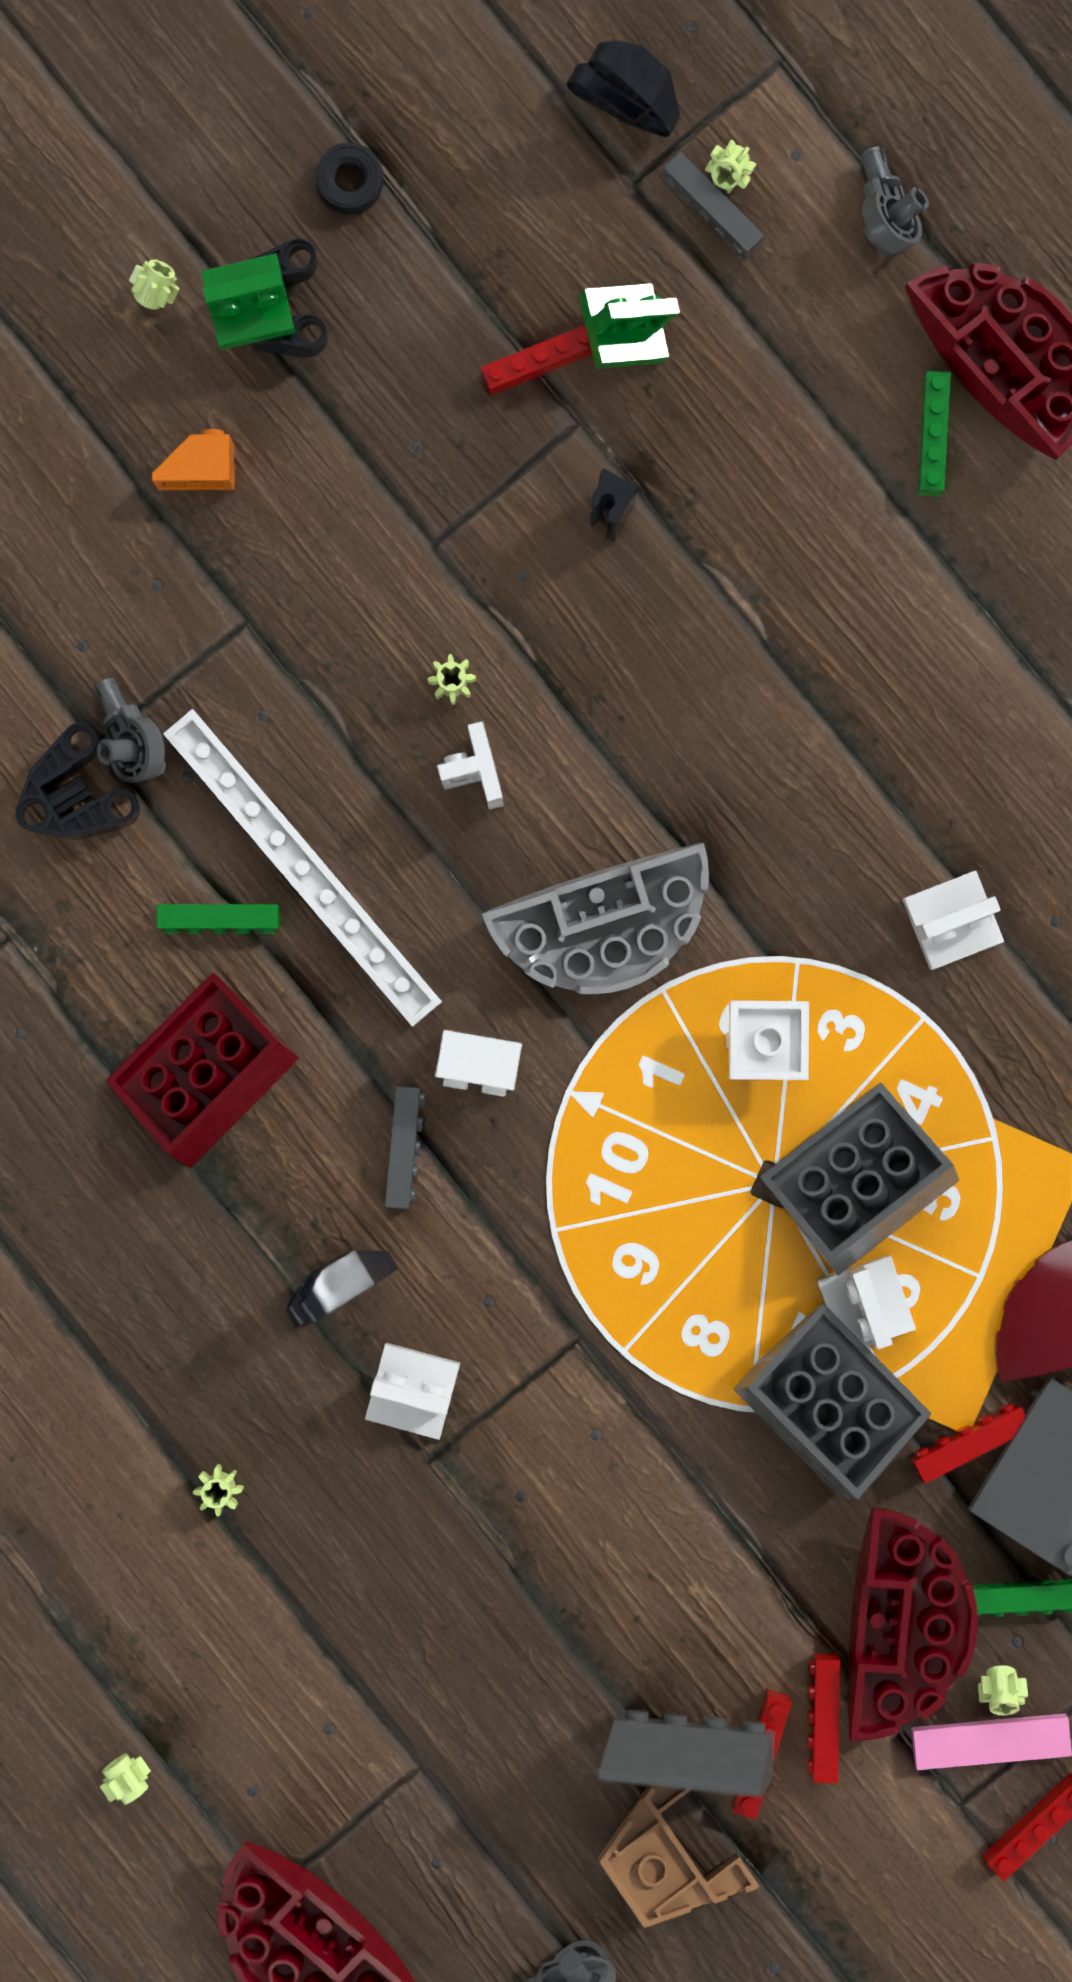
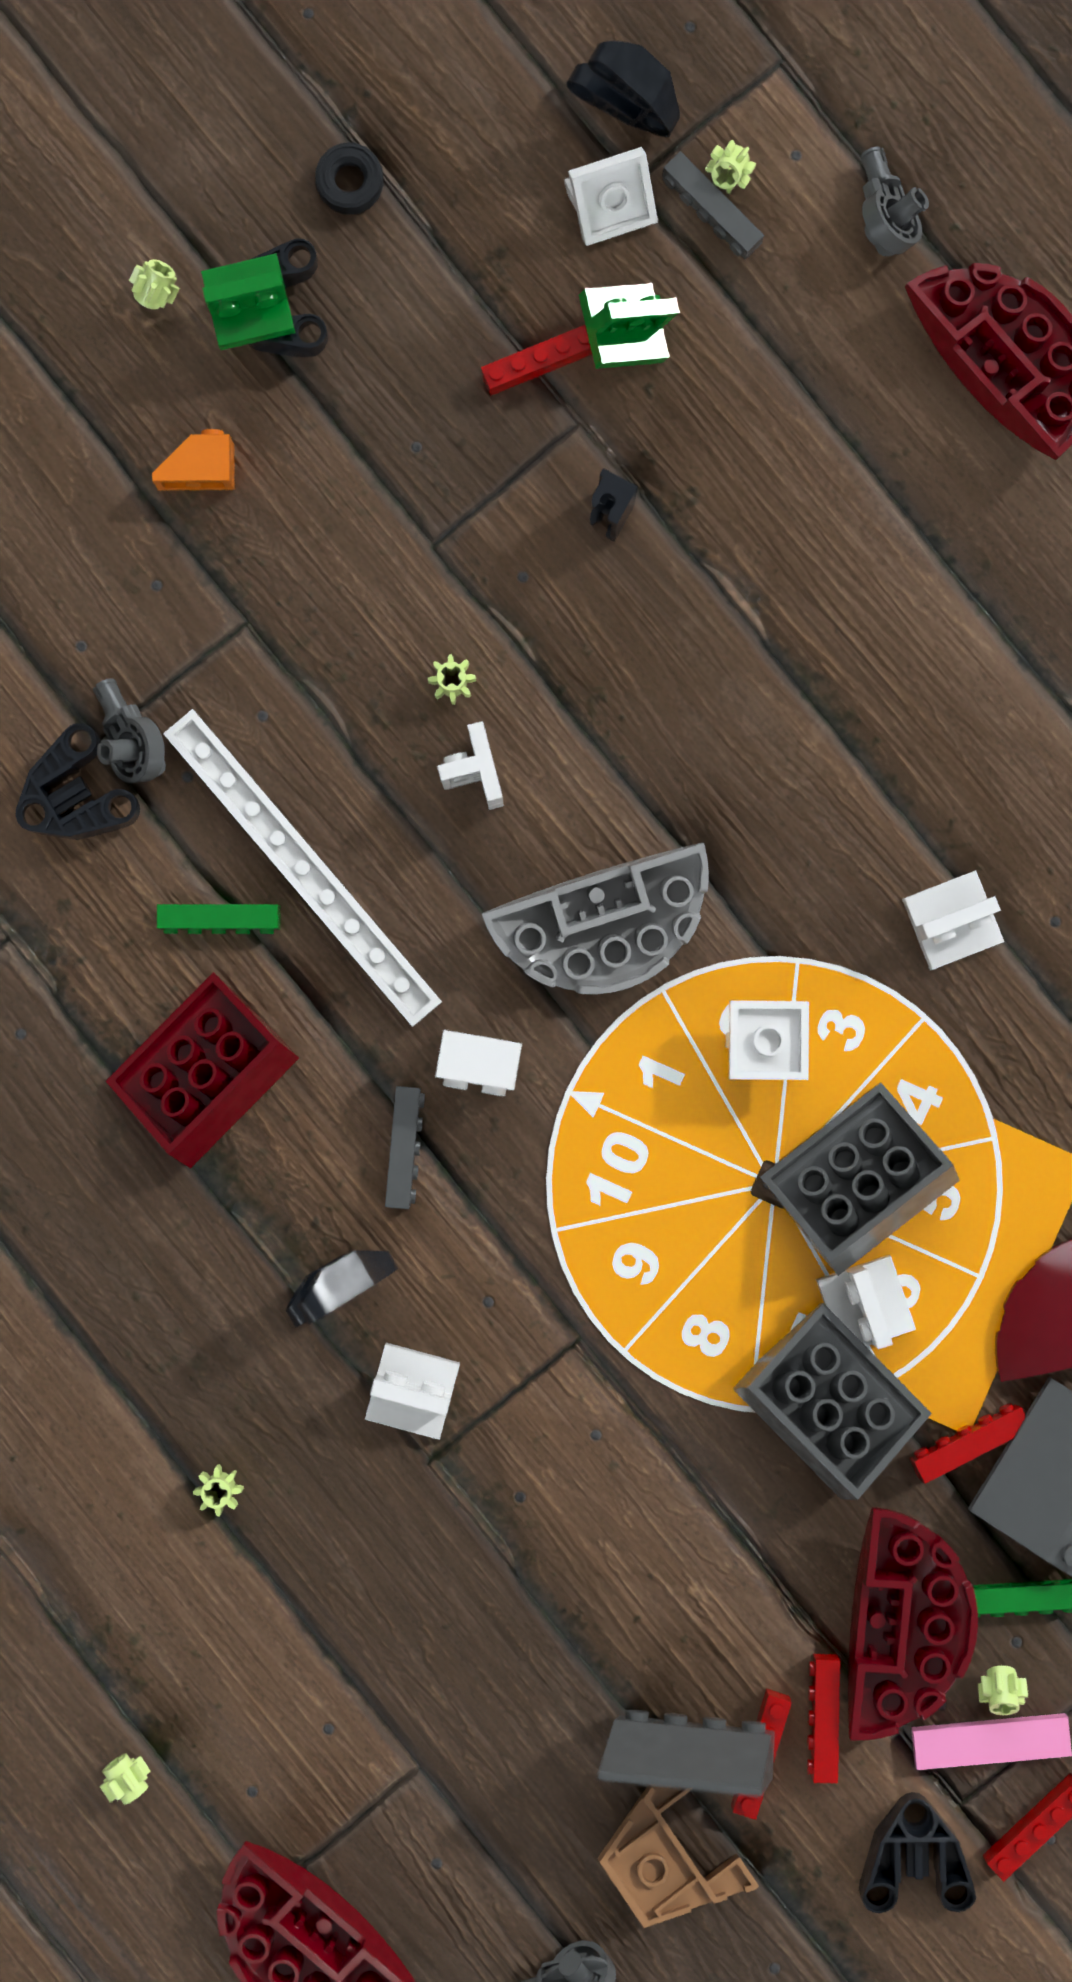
green piece [916,371,951,497] -> none
none -> white bracket [564,147,658,246]
none -> black connector [858,1792,976,1913]

